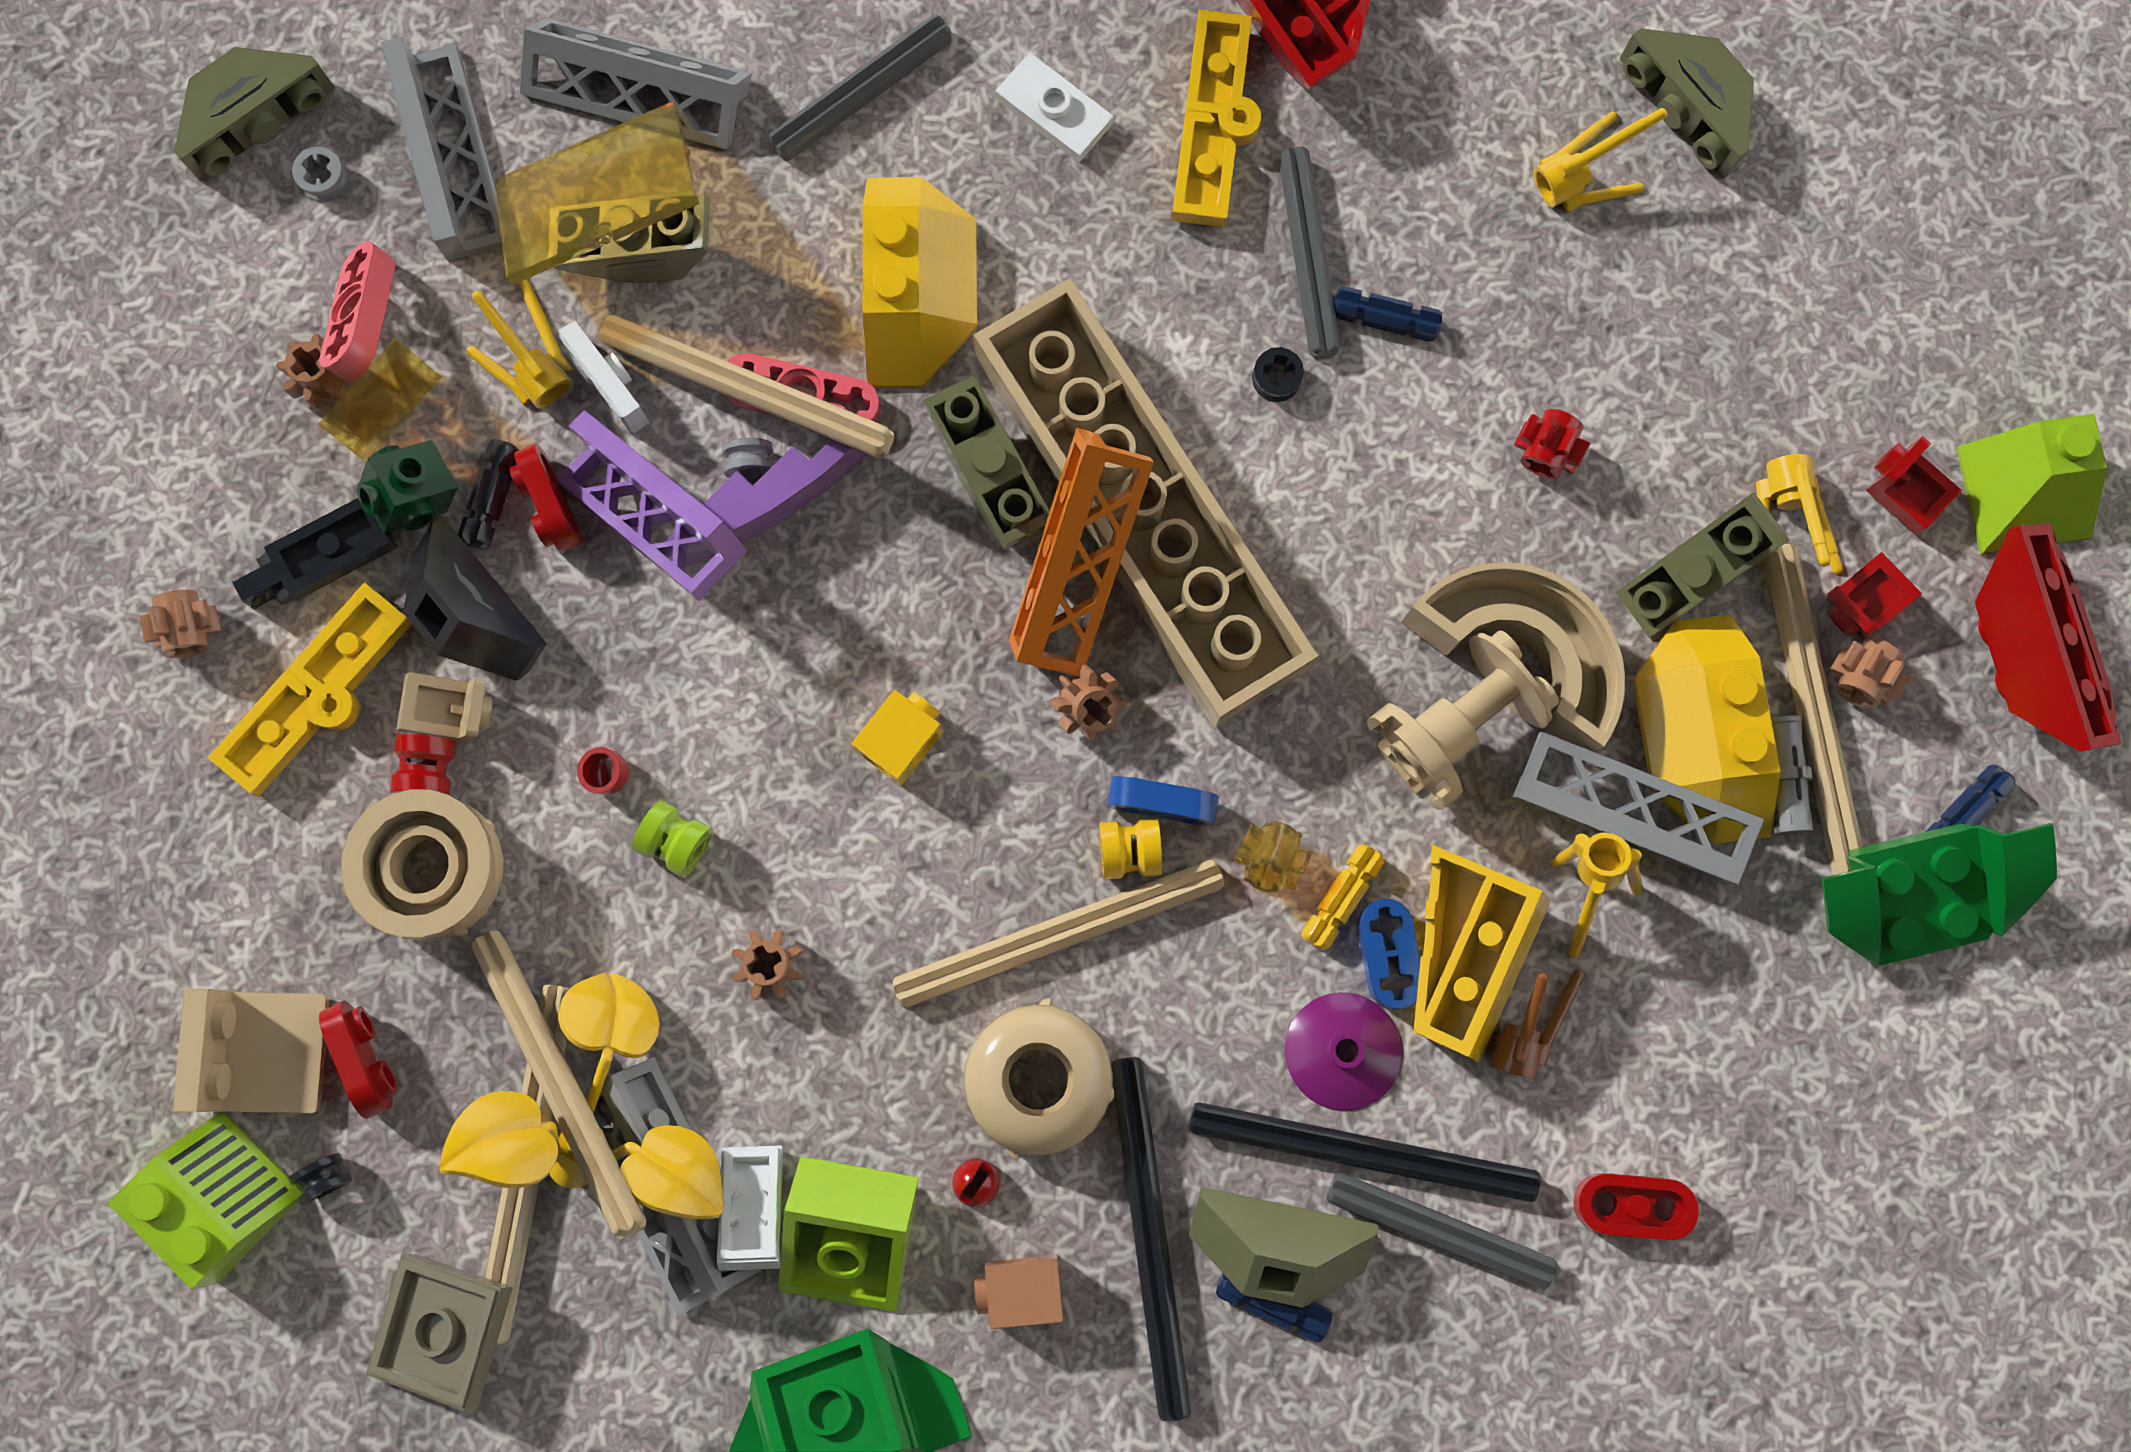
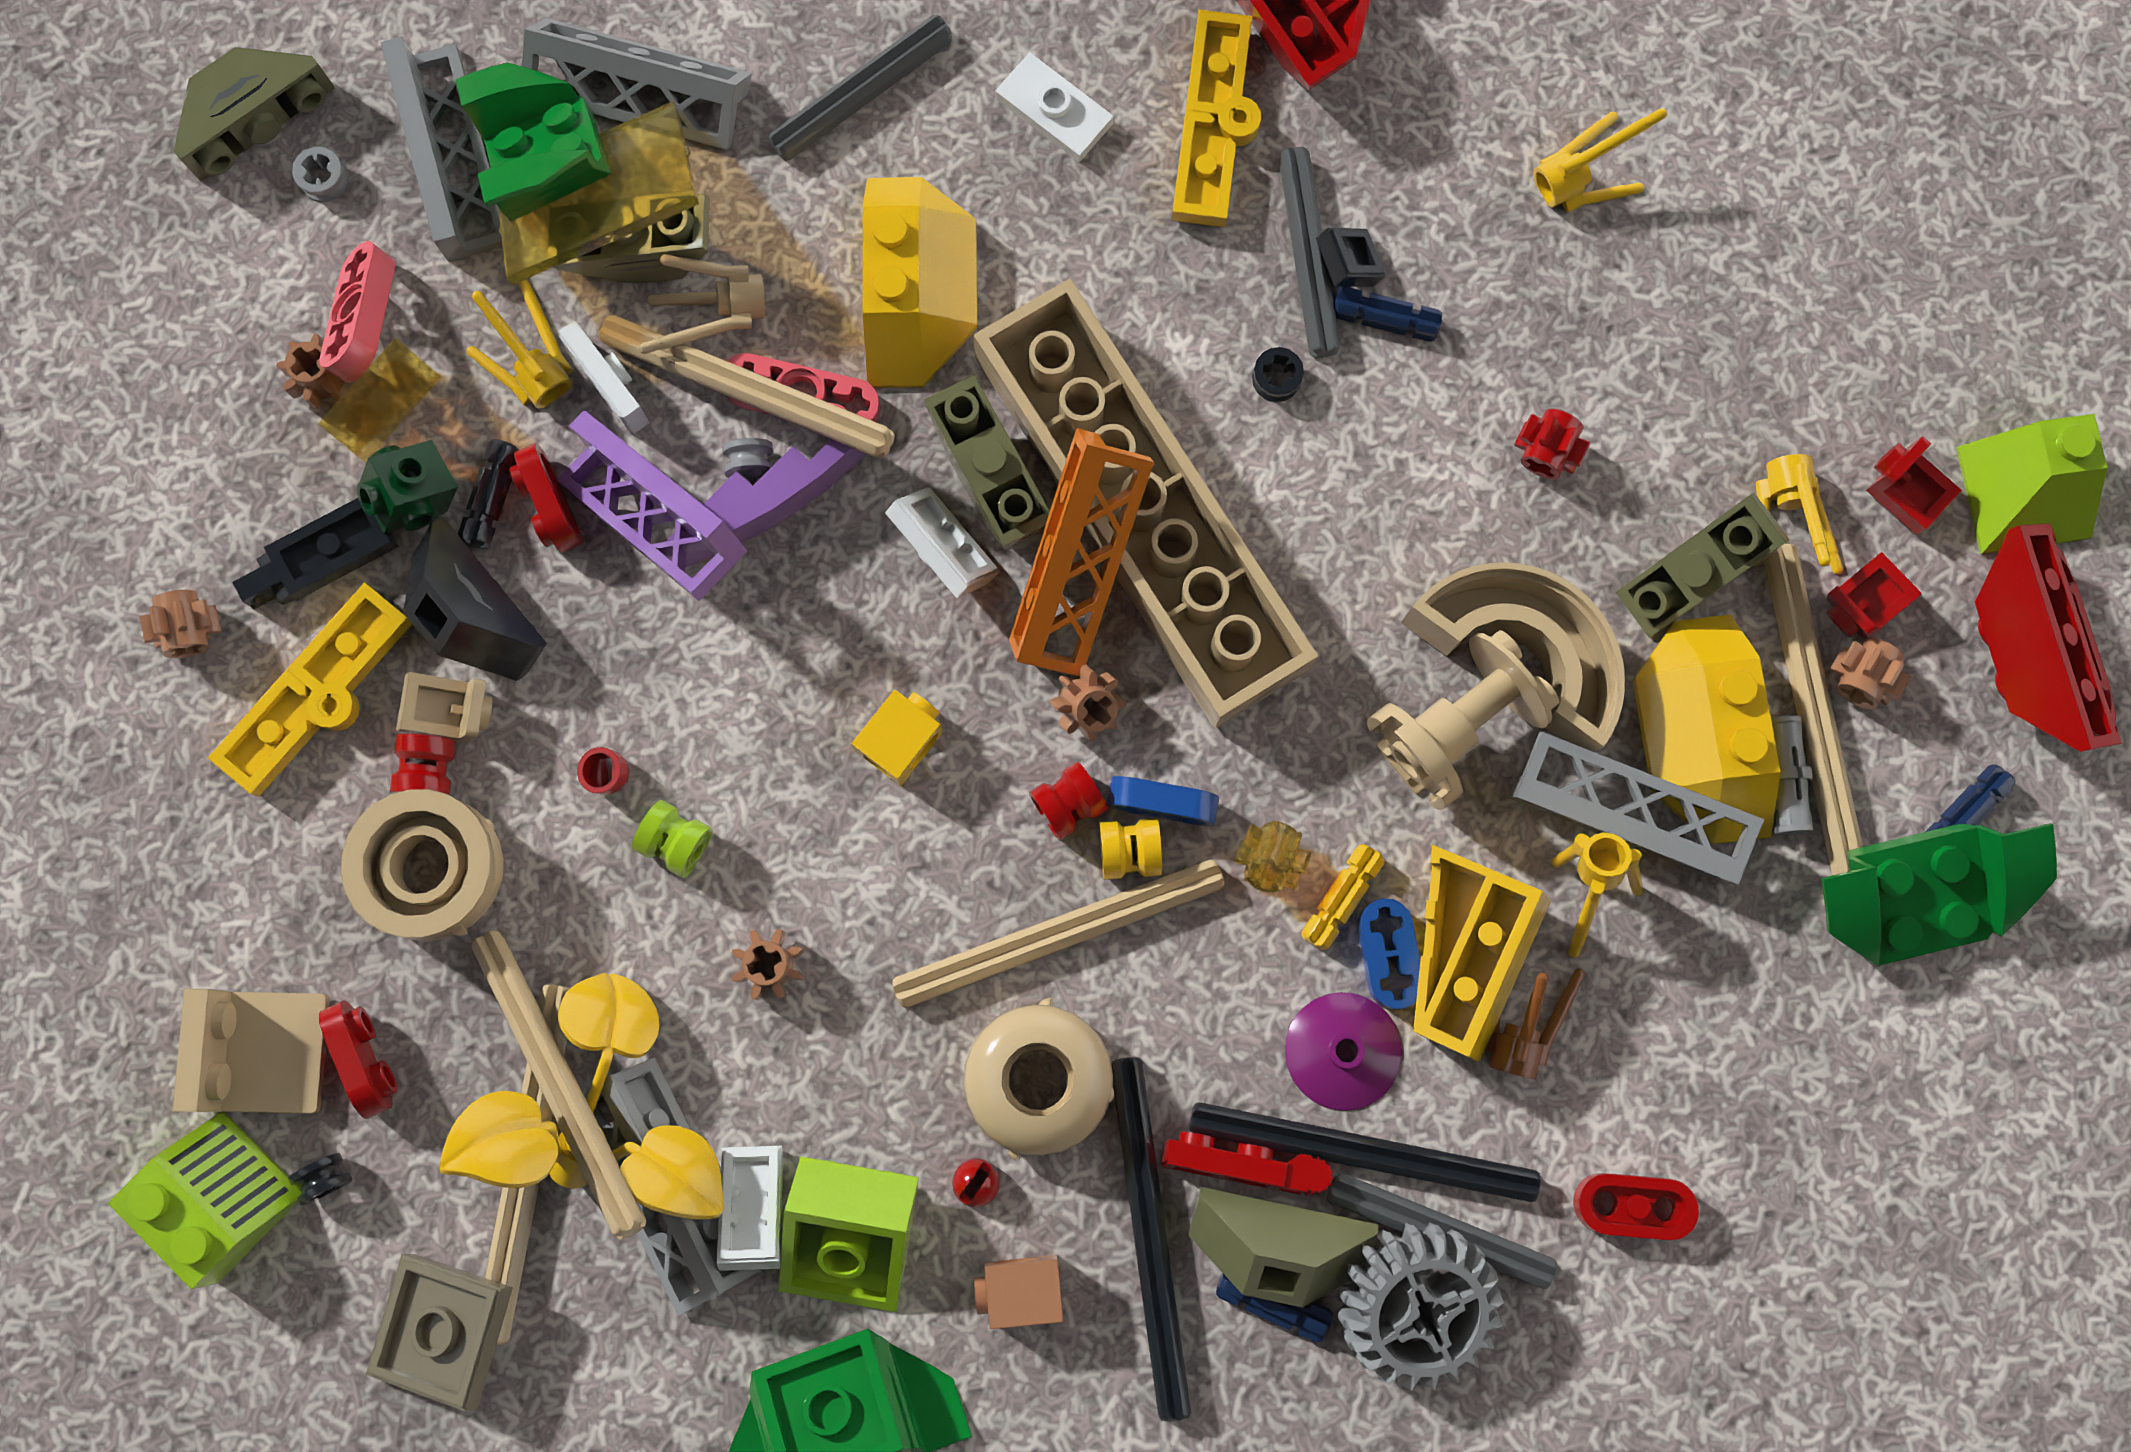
olive slope [1619,28,1754,179] -> none
none -> green piece [456,62,612,222]
none -> tan plant [639,254,765,354]
none -> white plate [885,487,1000,598]
none -> red wheel [1029,761,1108,841]
none -> red hinge [1160,1132,1334,1196]
none -> black tile [1316,228,1386,287]
none -> light grey gear [1337,1222,1505,1391]

